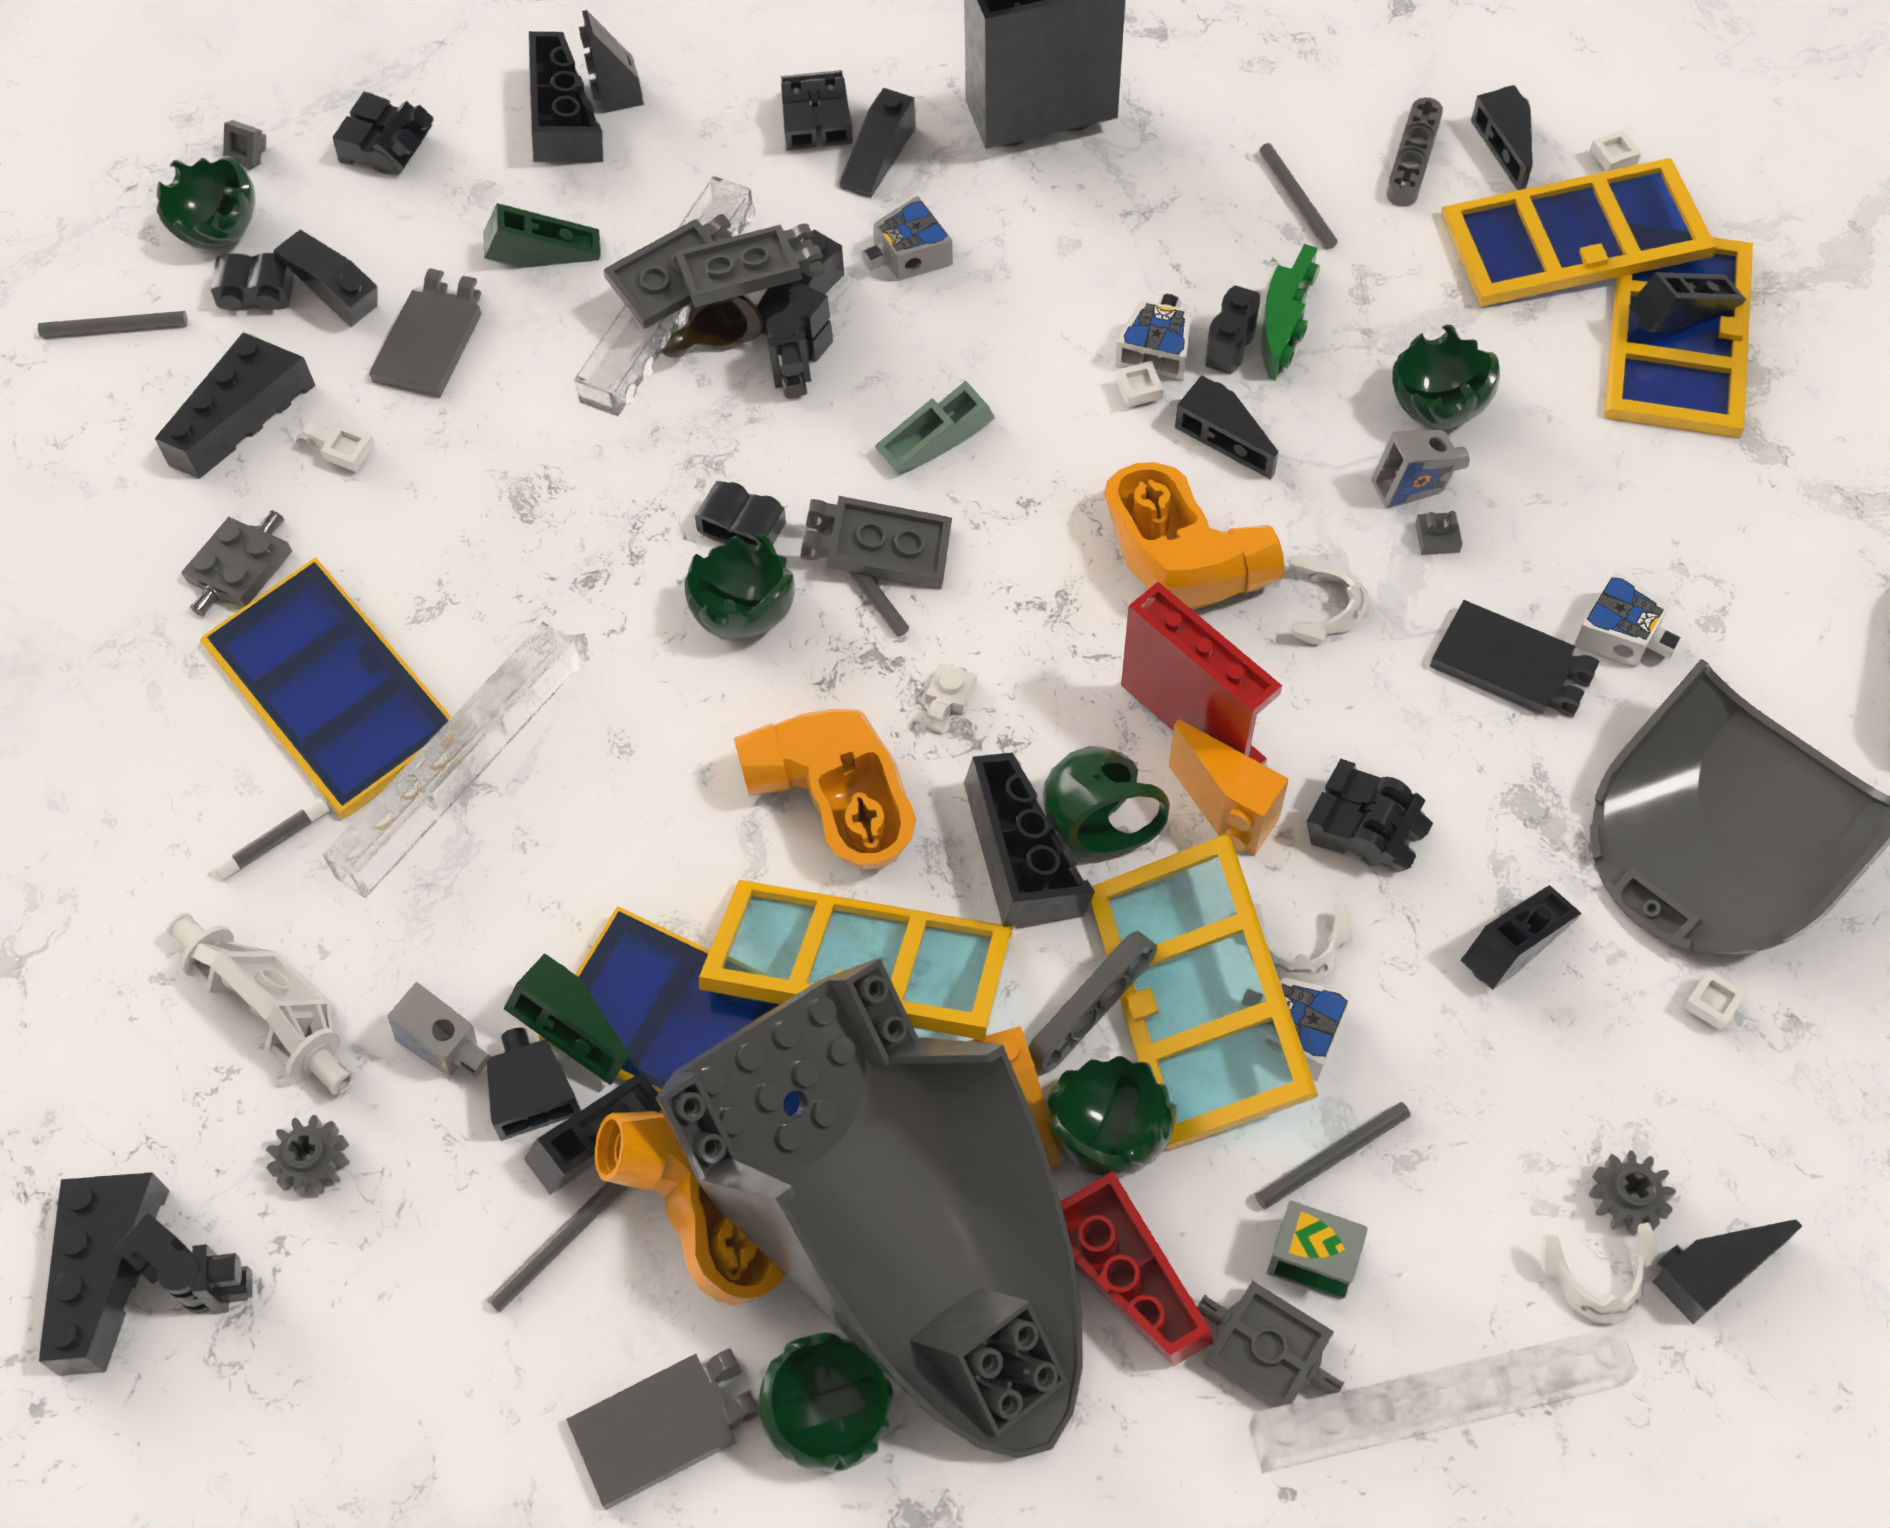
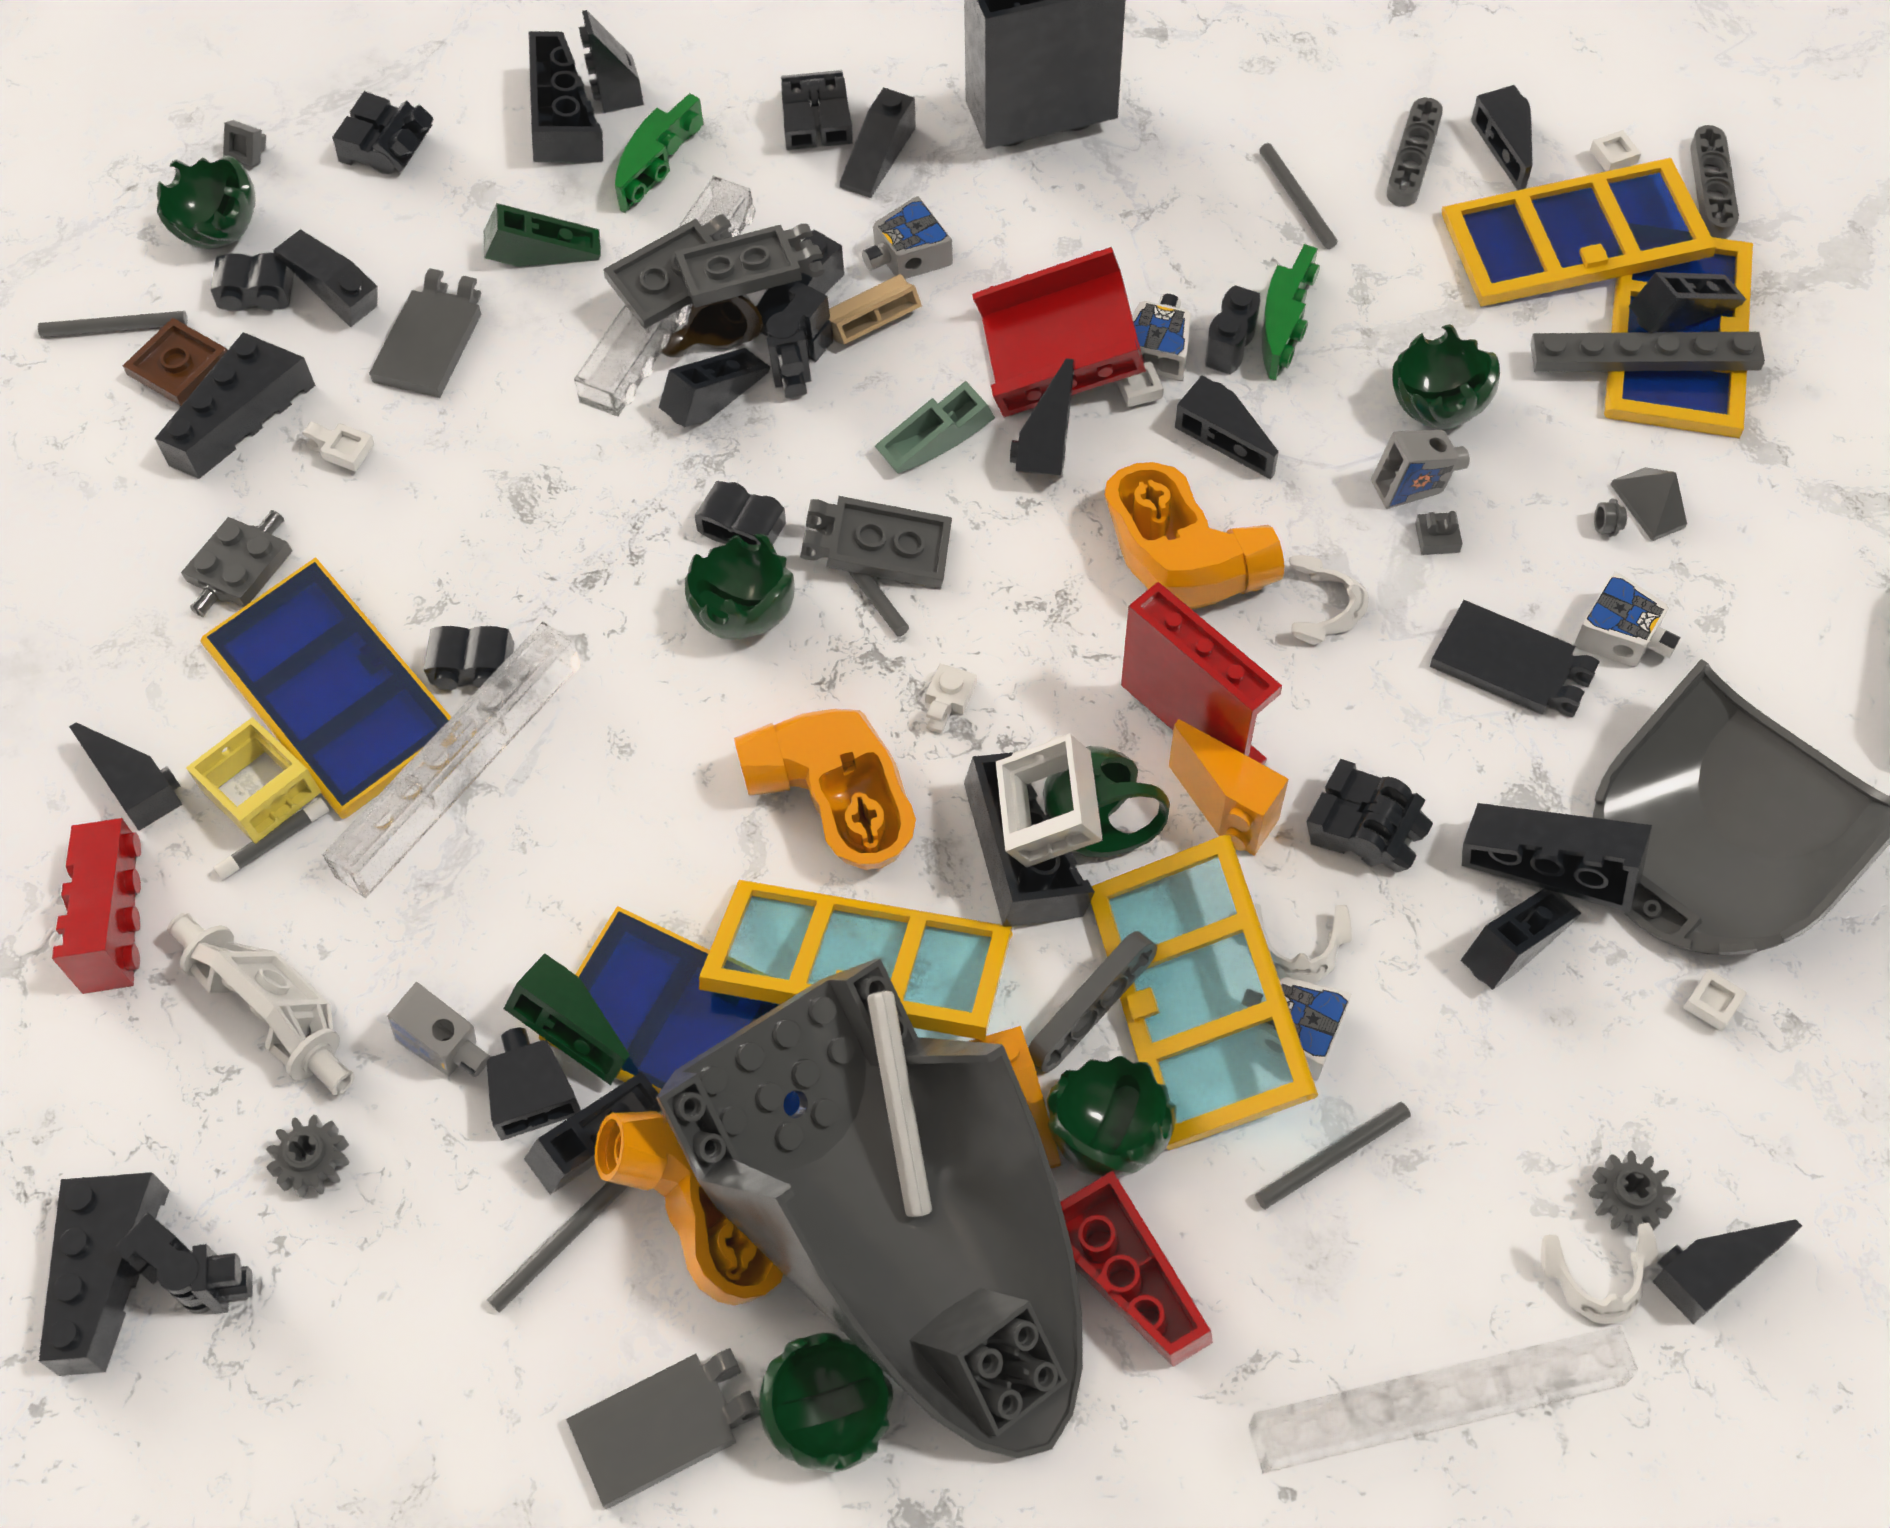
dark grey plate [1197,1281,1345,1416] -> none
piece [1266,1200,1368,1300] -> none
none -> red wedge [52,818,141,994]
none -> black slope [69,722,183,831]
none -> reddish brown plate [122,318,227,406]
none -> light yellow window [186,717,321,844]
none -> black brick [424,626,515,690]
none -> green slope [615,93,704,213]
none -> black slope [658,347,771,428]
none -> tan piece [828,274,922,345]
none -> white axle [867,991,932,1217]
none -> red panel [972,247,1146,417]
none -> white window [996,734,1102,867]
none -> black slope [1010,358,1075,476]
none -> black wedge [1461,803,1652,912]
none -> dark grey plate [1530,332,1765,372]
none -> dark grey plate [1594,499,1627,537]
none -> dark grey slope [1611,467,1687,541]
none -> dark grey beam [1690,125,1739,239]

